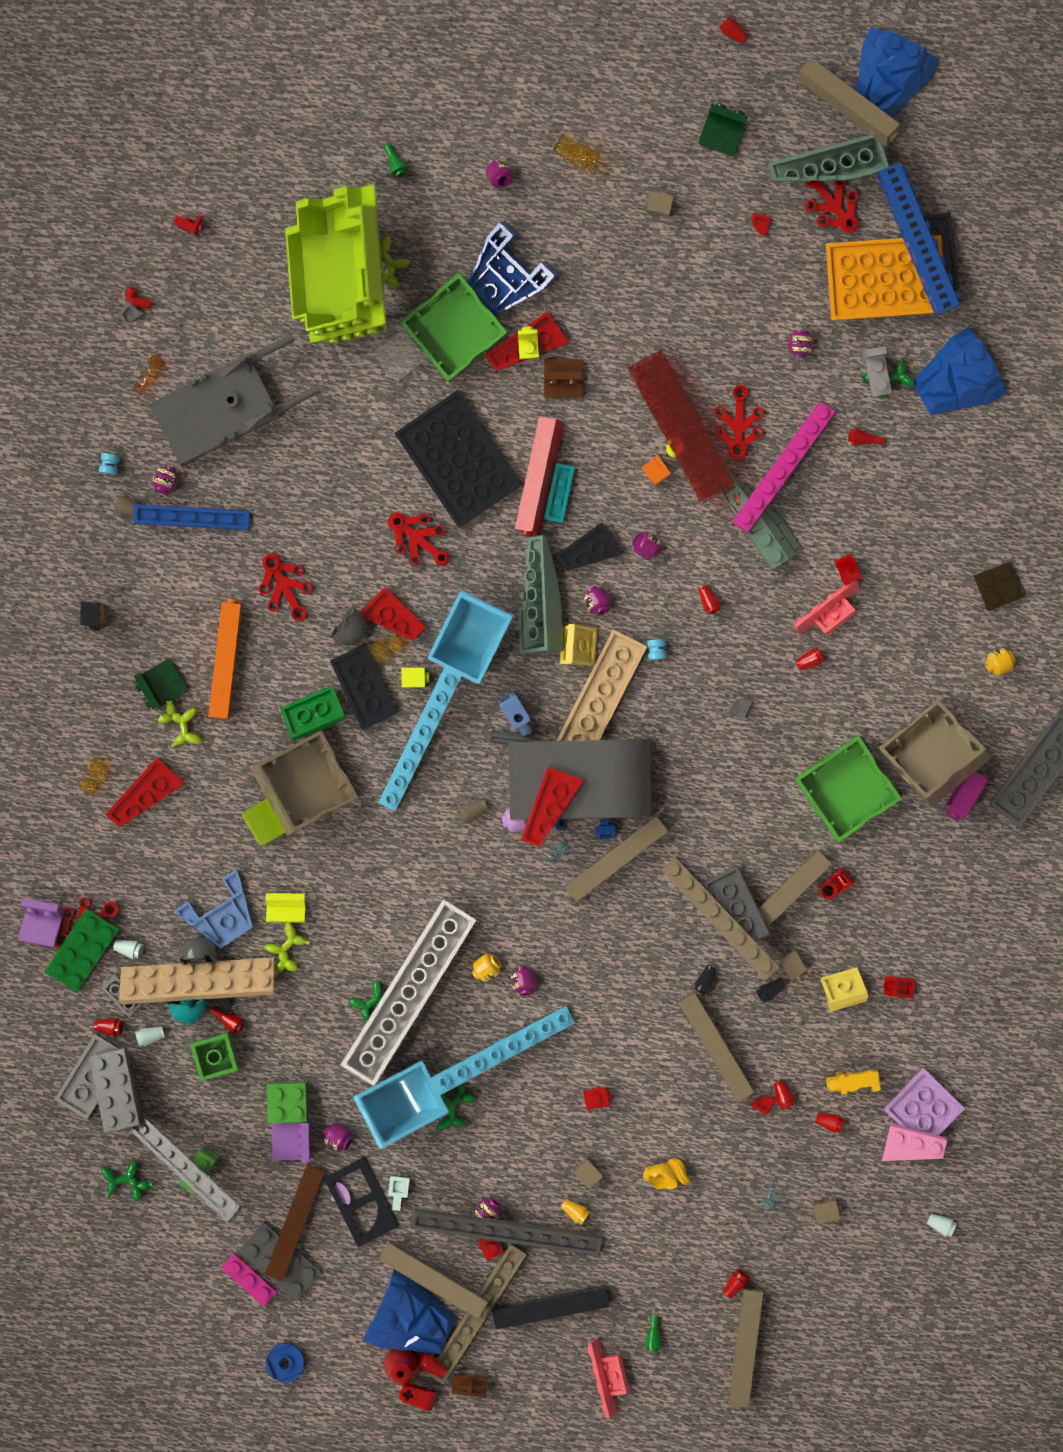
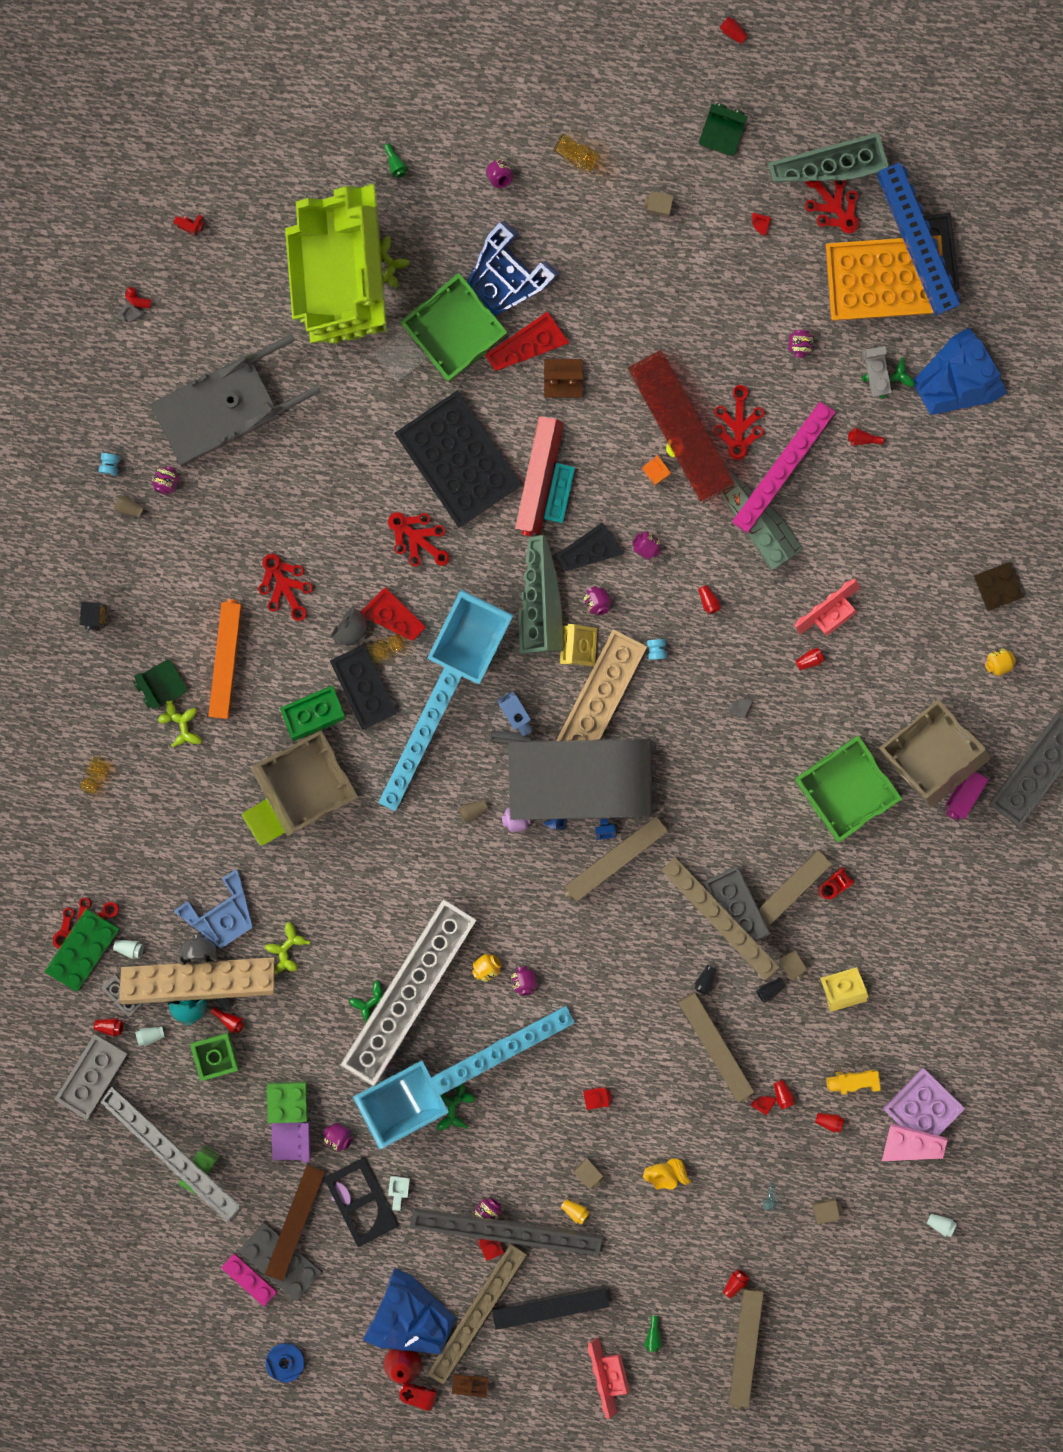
medium lavender bracket [18,898,65,948] -> none
plate [89,1048,142,1133] -> none
green piece [101,1161,153,1202] -> none
red wing [105,758,186,827] -> none
clear orange arm [132,355,162,395] -> none
blue tile [133,504,250,530] -> none
neon yellow panel [266,893,306,923] -> none
dark tan brick [378,1241,490,1319] -> none
neon yellow brick [401,668,429,688] -> none
red cone [417,1352,447,1378] -> none
neon yellow bracket [518,327,539,360] -> none
red wing [521,767,584,847] -> none
clear light blue hand [544,842,569,862] -> none
dark tan brick [799,59,900,147] -> none
red bracket [834,553,862,586] -> none
blue wedge [856,27,939,118] -> none
red bracket [883,976,915,998] -> none

